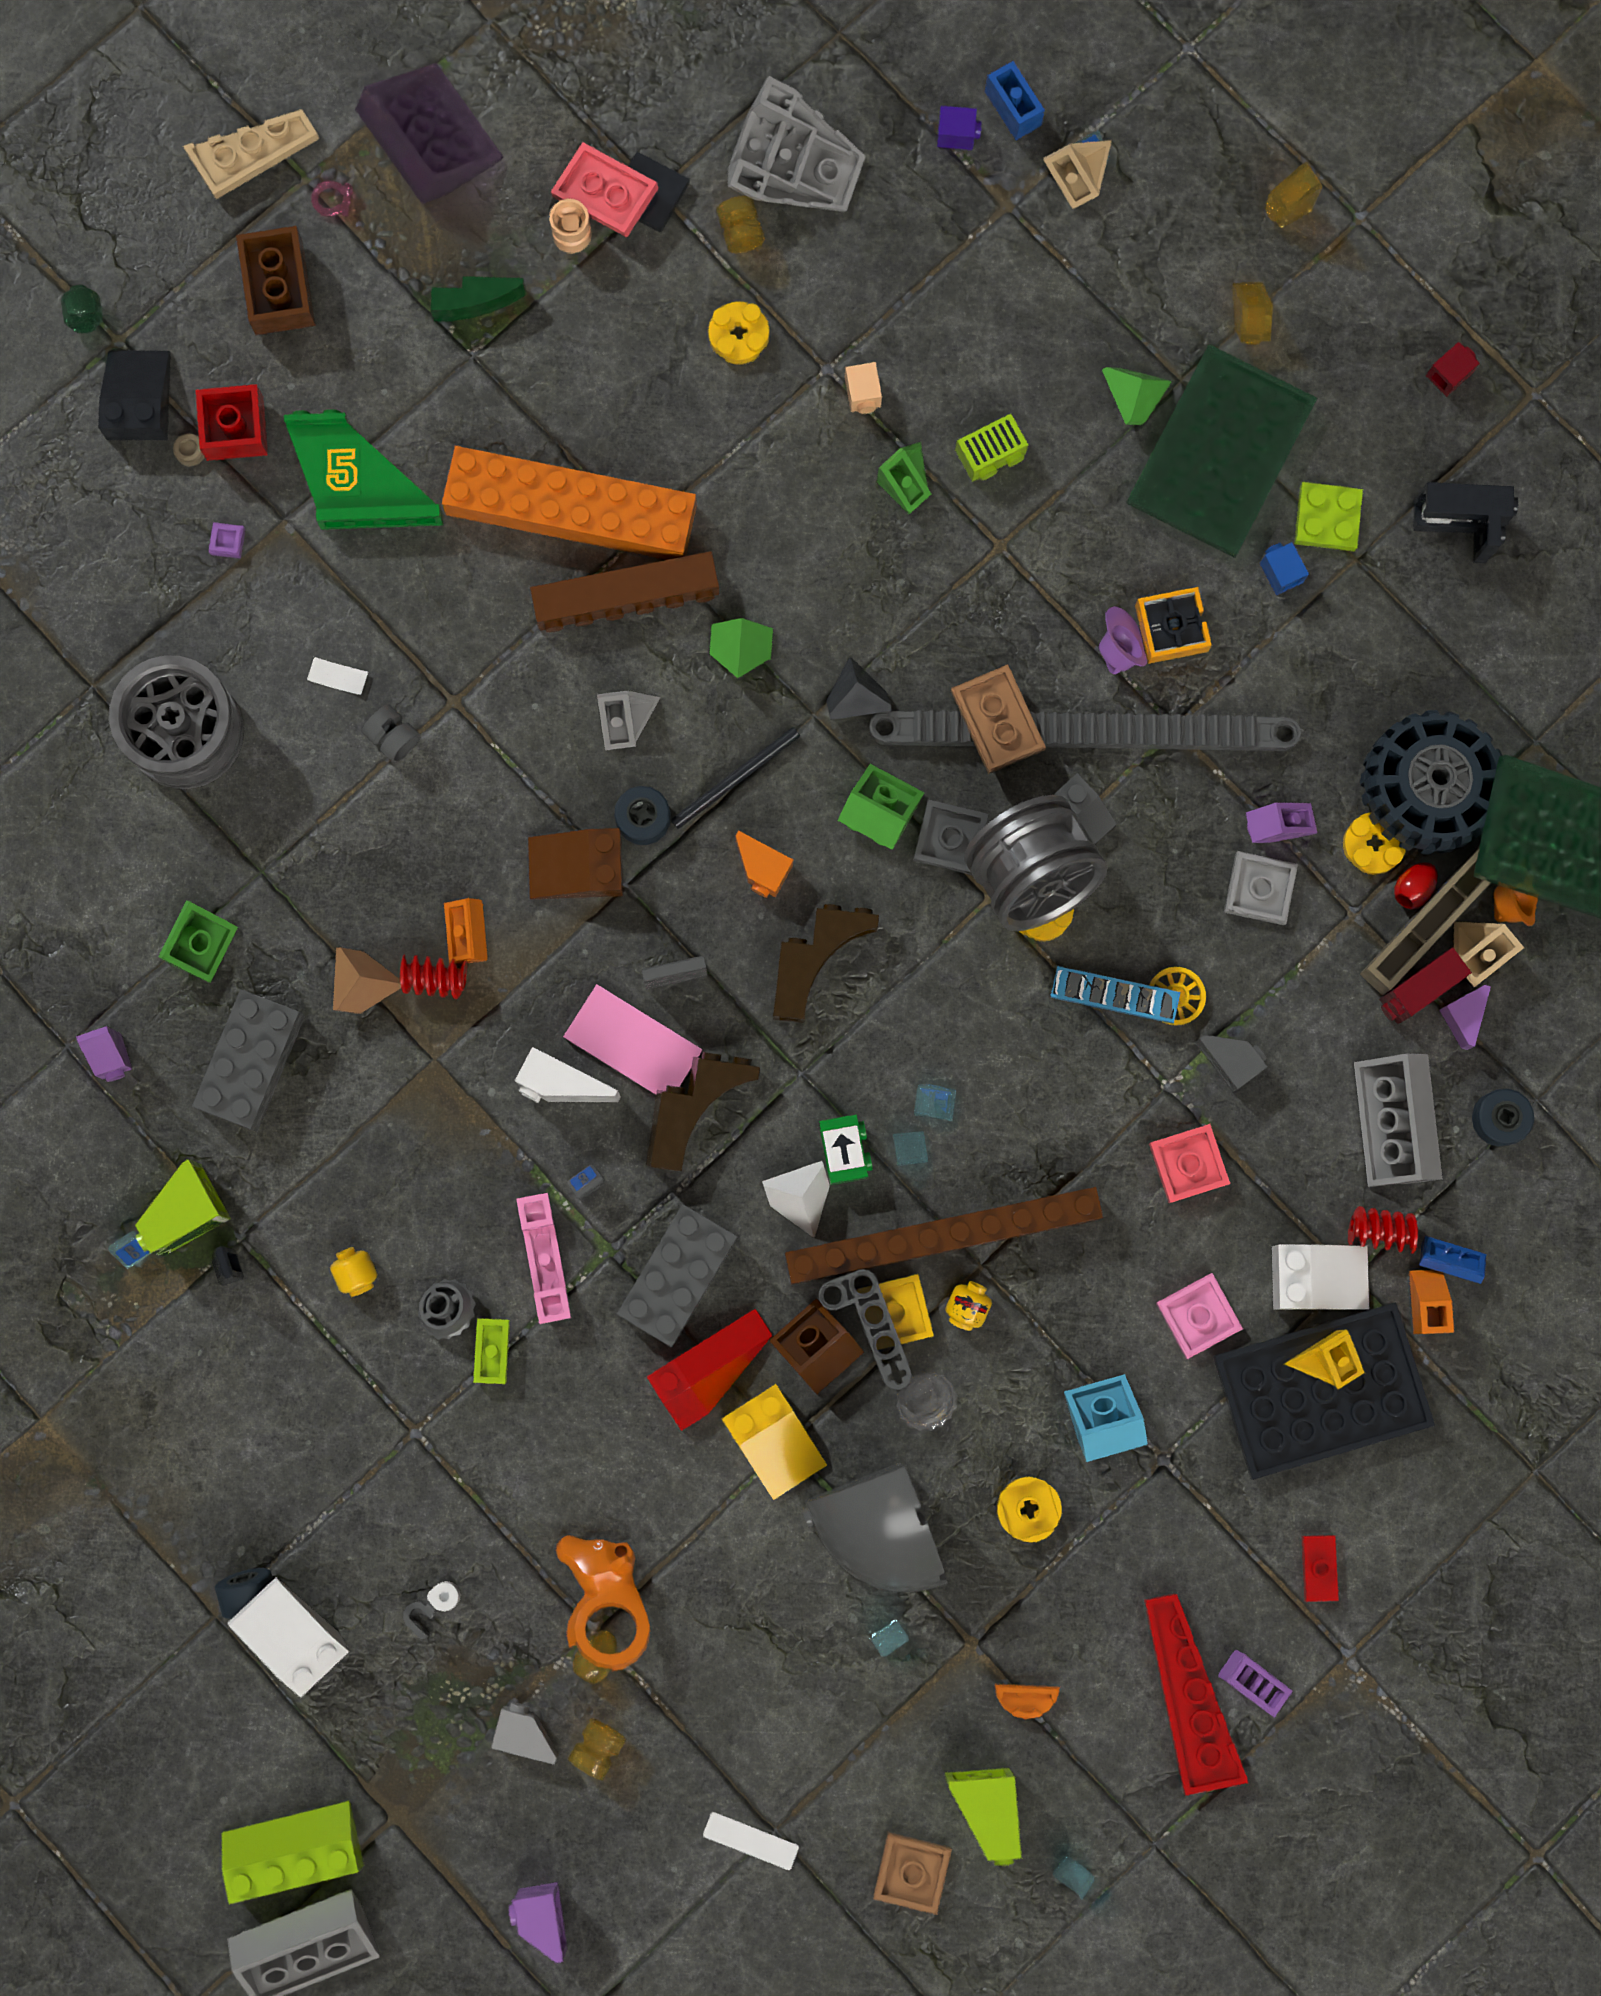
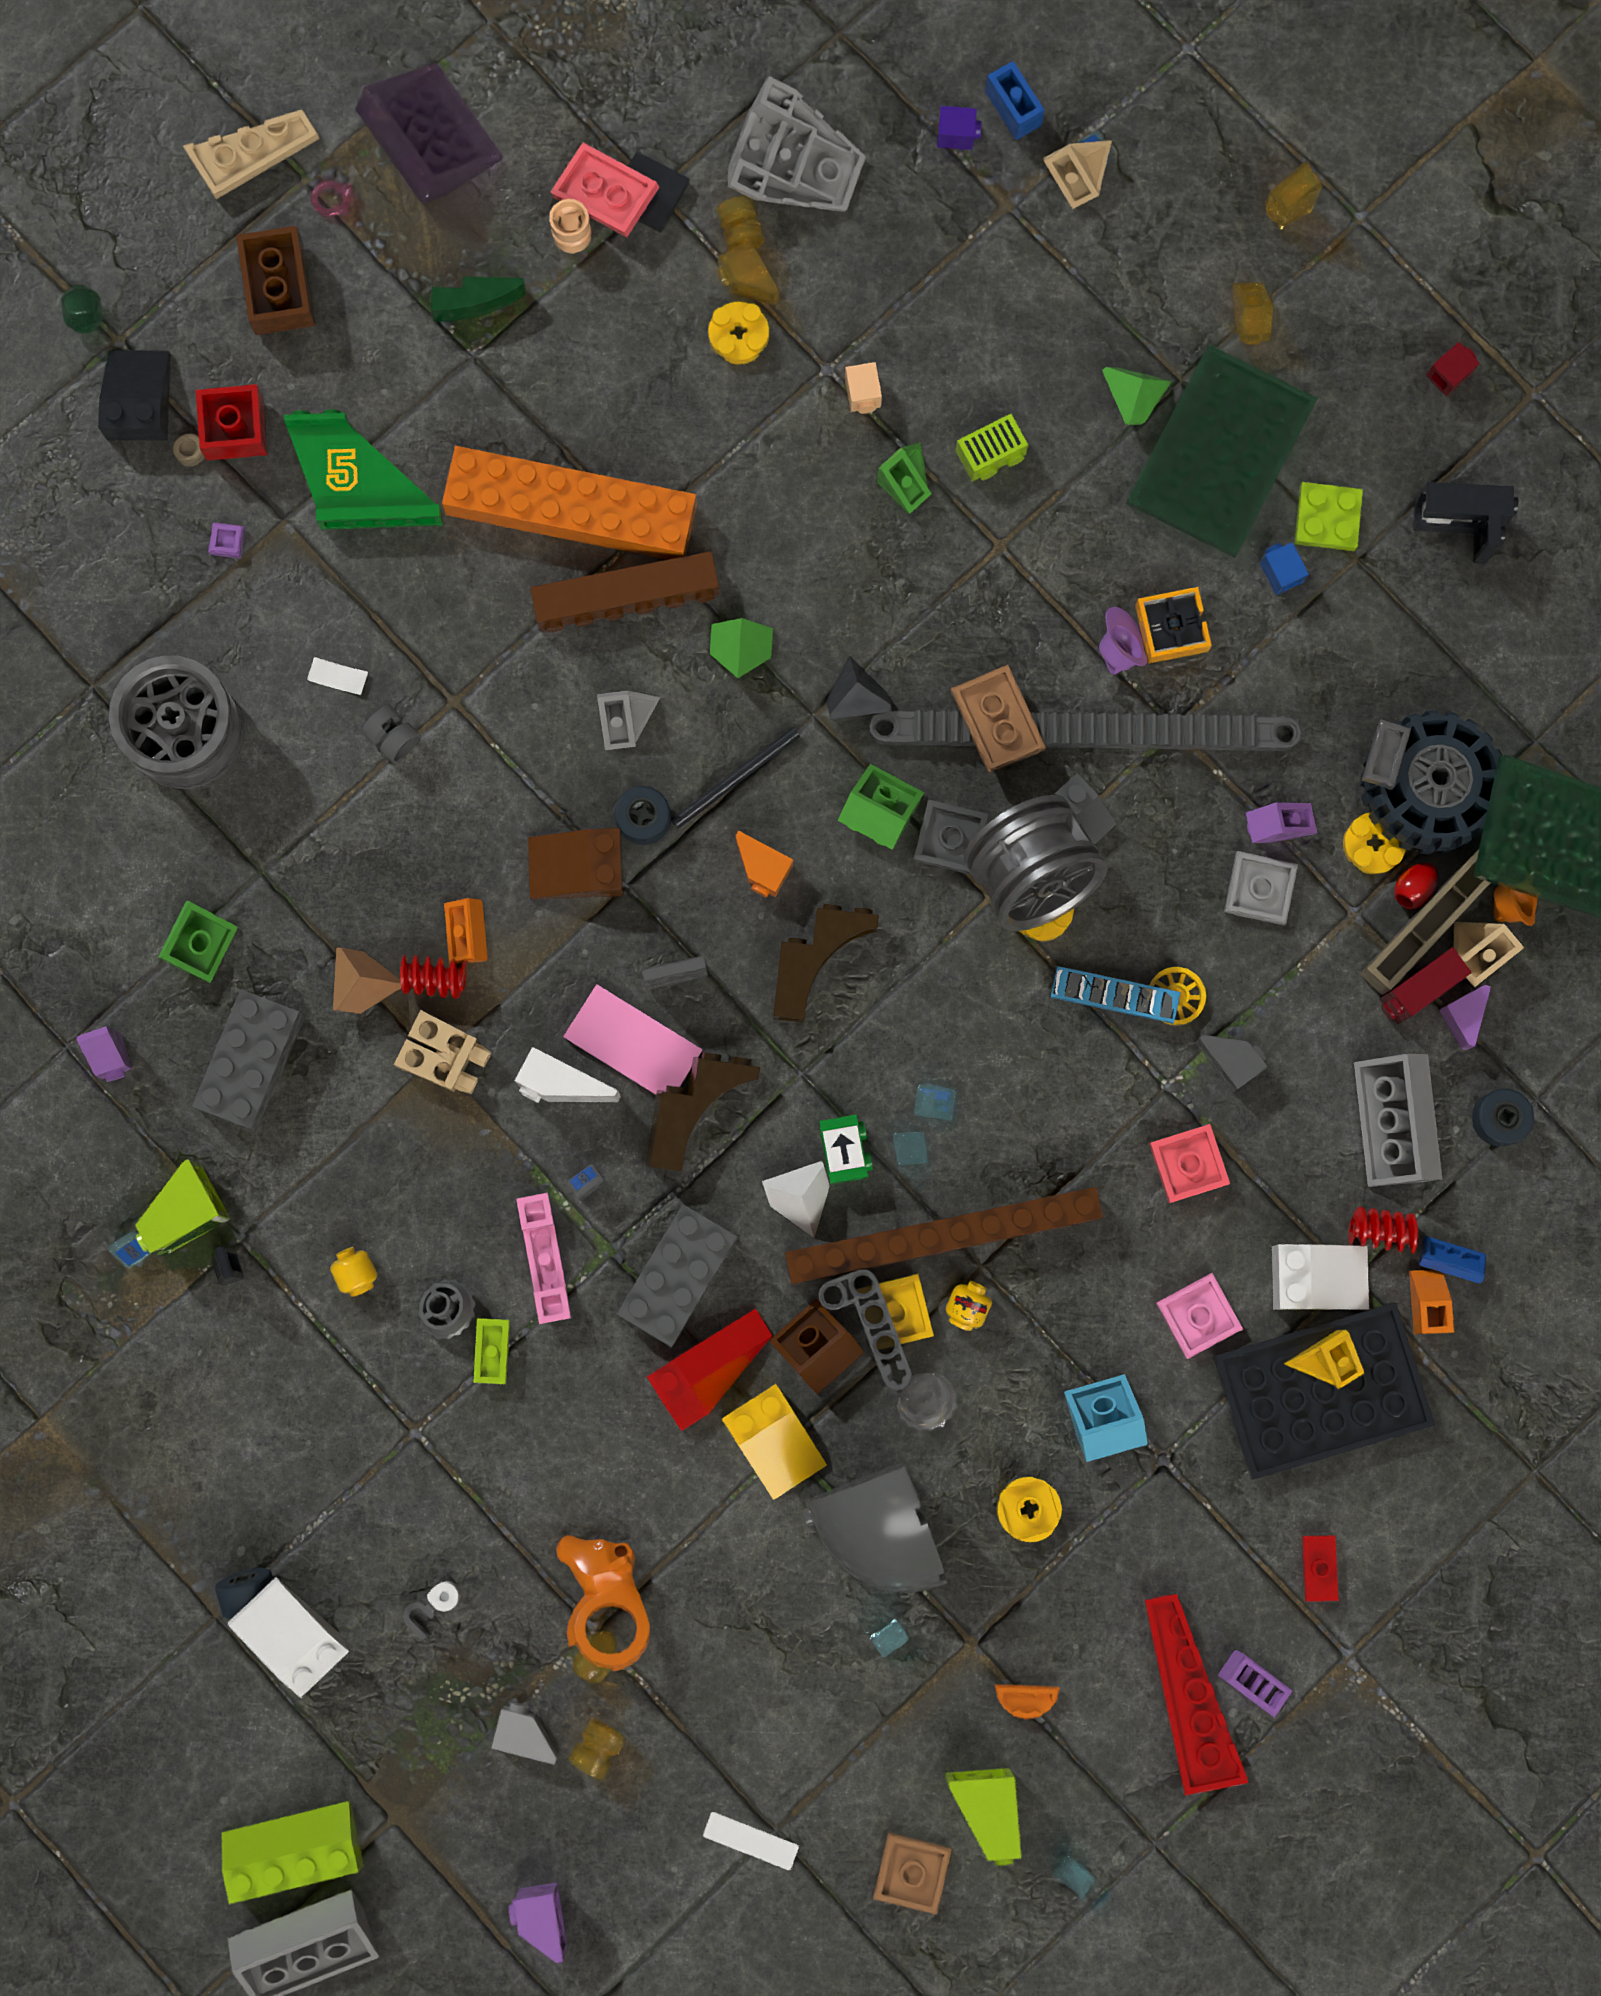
none -> tan hips [394,1010,491,1094]
none -> clear yellow slope [716,241,779,306]
none -> flat silver tile [1362,719,1411,790]

